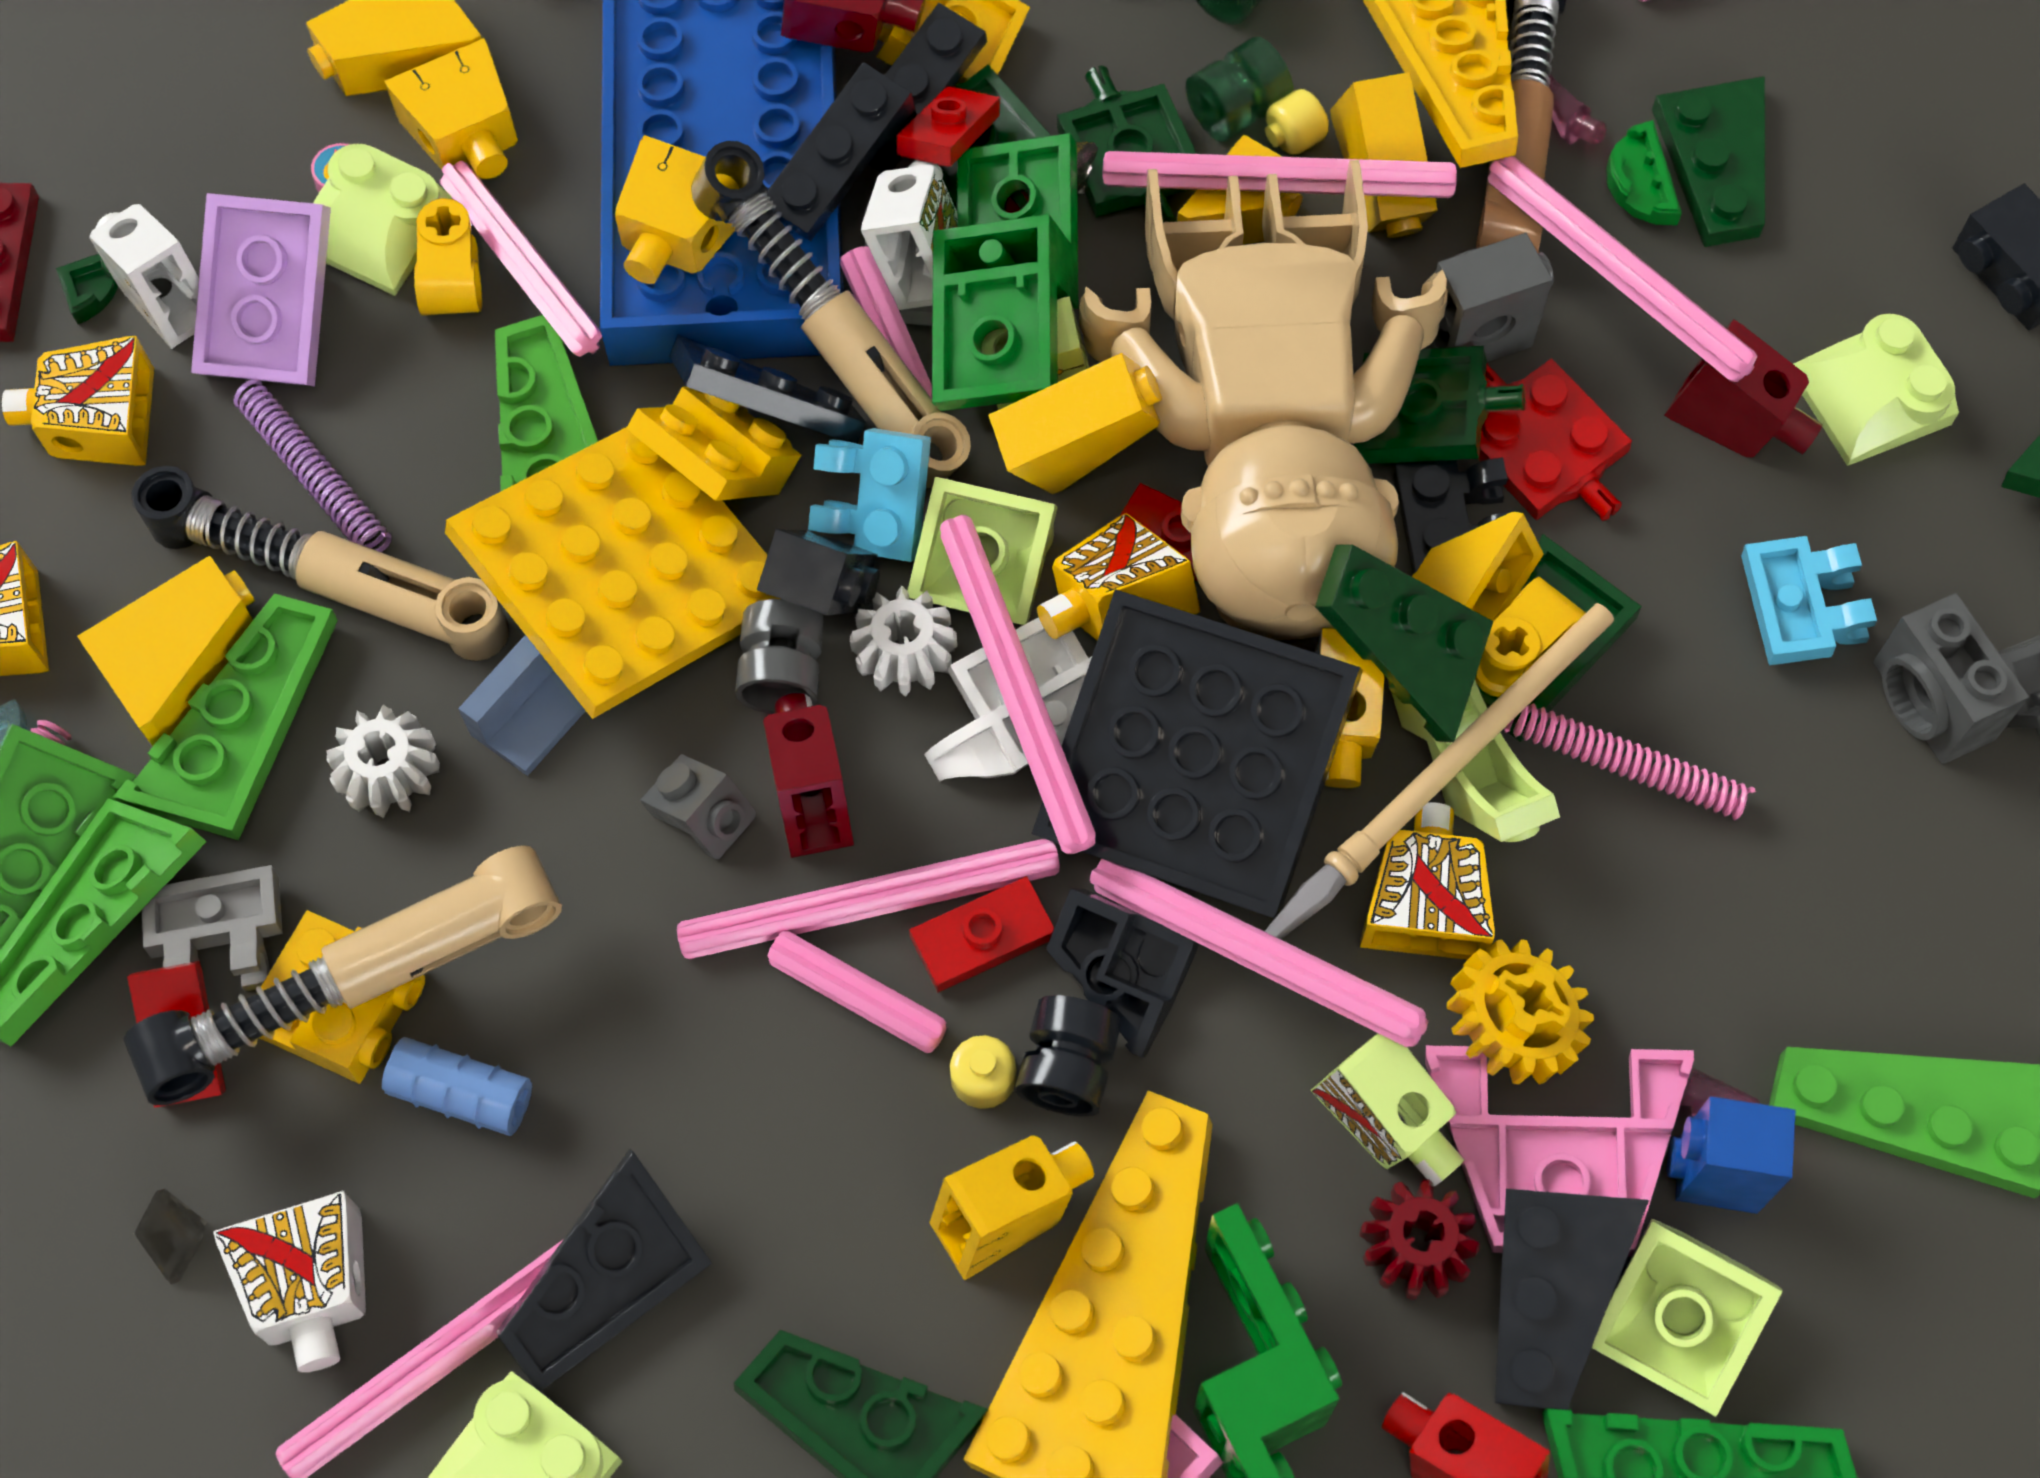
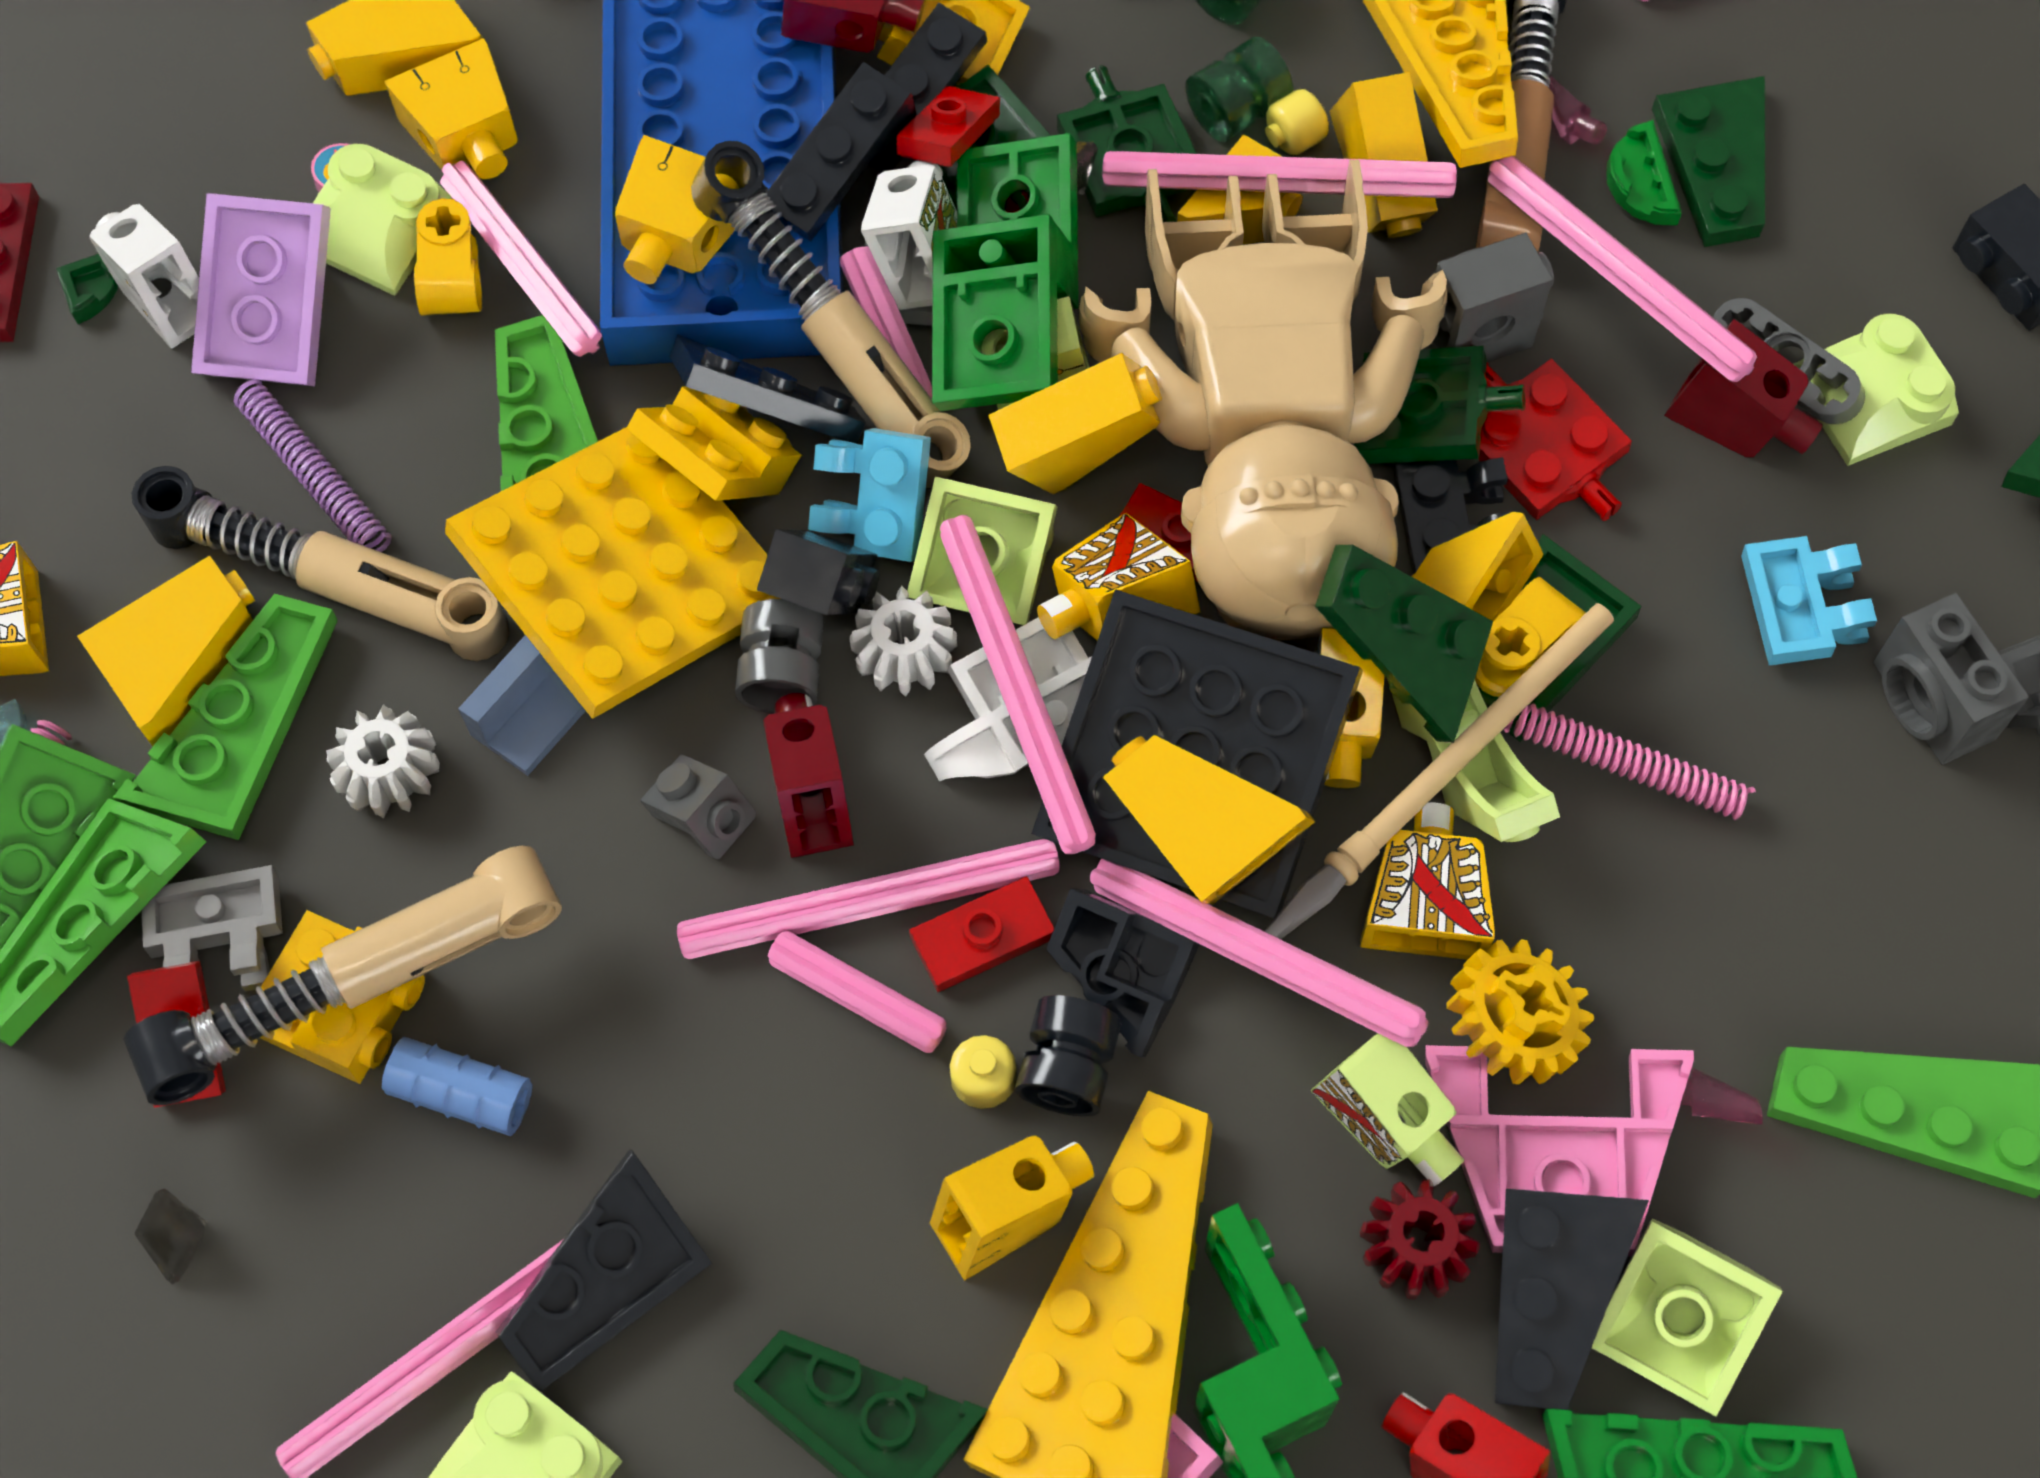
torso [2,336,154,466] -> none
torso [213,1191,366,1372] -> none
blue brick [1667,1096,1795,1214] -> none
none -> yellow slope [1103,735,1315,905]
none -> dark grey beam [1713,298,1865,424]

